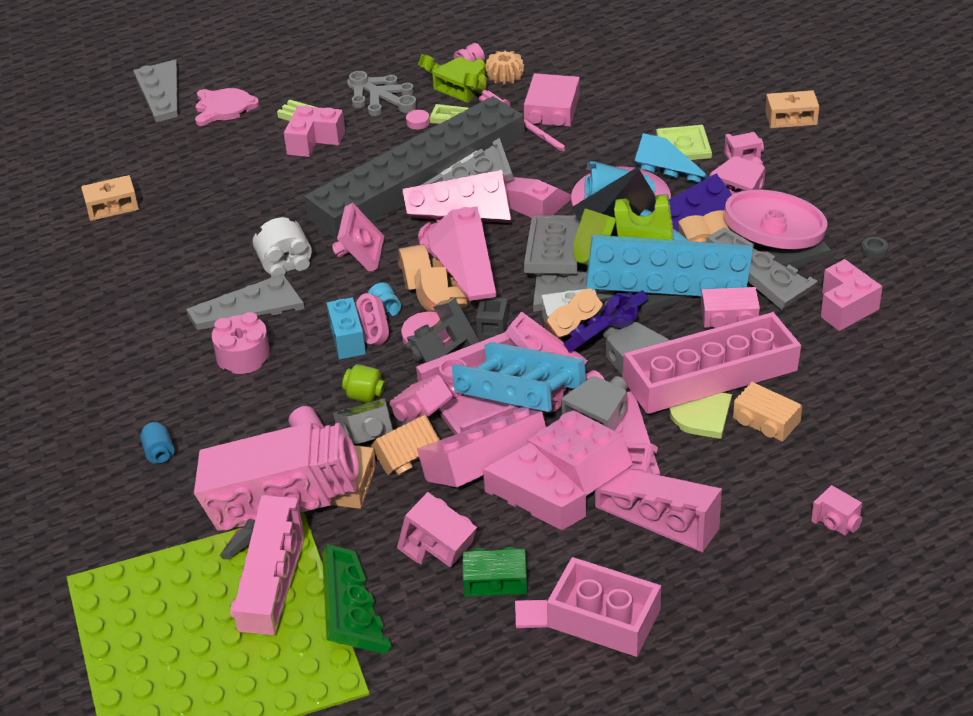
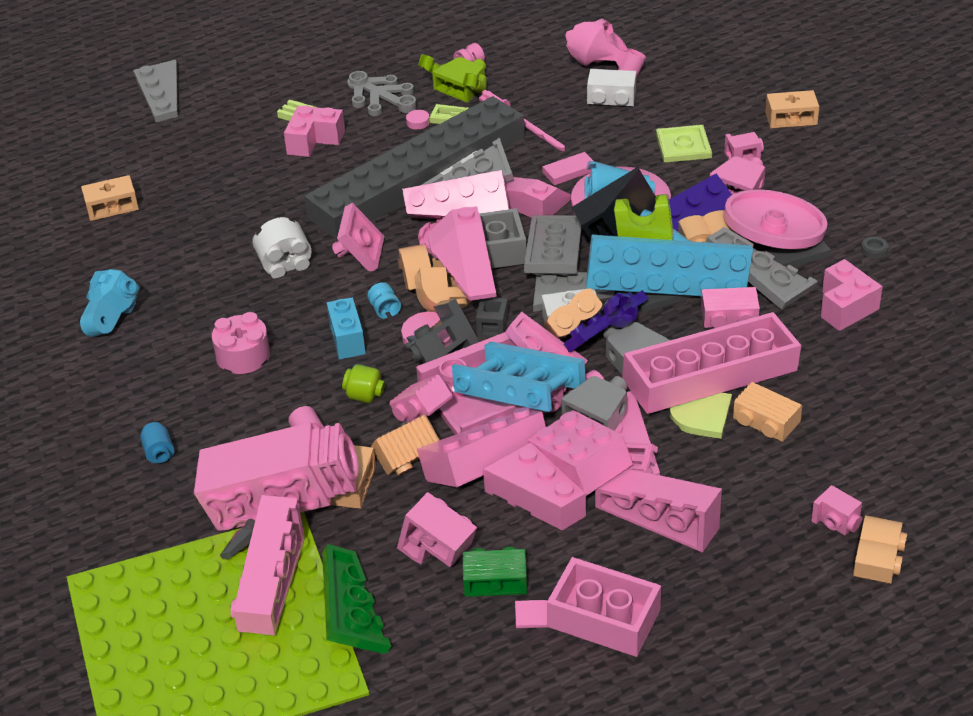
light grey wing [186,274,304,330] -> none
bright pink tile [195,88,259,126] -> none
light grey torso [333,398,393,444] -> none
bright pink plate [355,293,389,346] -> none
light nougat gear [485,50,524,85] -> none
bright pink brick [524,73,580,126] -> none
lime tile [573,208,616,265] -> none
medium azure slope [635,133,708,184] -> none
none -> medium azure piece [80,269,140,337]
none -> light grey brick [479,208,526,269]
none -> bright pink tile [542,152,593,185]
none -> bright pink piece [565,19,646,78]
none -> white brick [587,69,636,106]
none -> light nougat brick [853,515,907,584]

